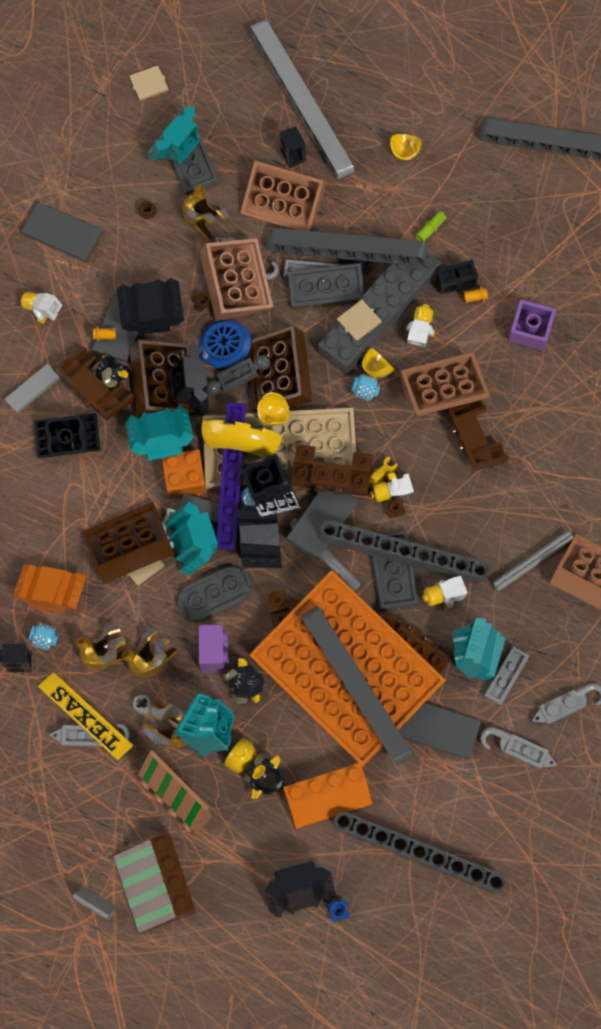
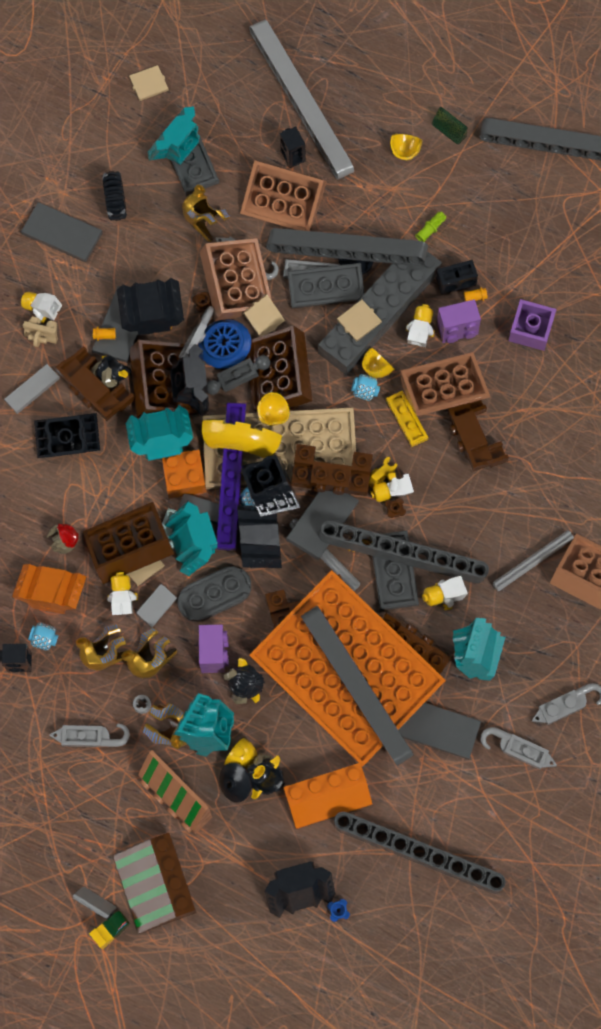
yellow sticker [38,672,134,760] -> none
reddish brown plate [138,201,157,219] -> none
light grey tile [484,646,530,706] -> none
none -> tan hips [23,316,58,347]
none -> piece [47,524,78,554]
none -> leg [89,911,130,950]
none -> black gear [103,171,127,221]
none -> white piece [107,572,138,615]
none -> light grey slope [136,584,177,628]
none -> light grey plate [179,306,214,358]
none -> black dish [219,762,252,803]
none -> tan piece [243,294,285,337]
none -> yellow tile [386,390,429,448]
none -> clear green slope [432,107,468,145]
none -> medium lavender brick [436,299,481,343]

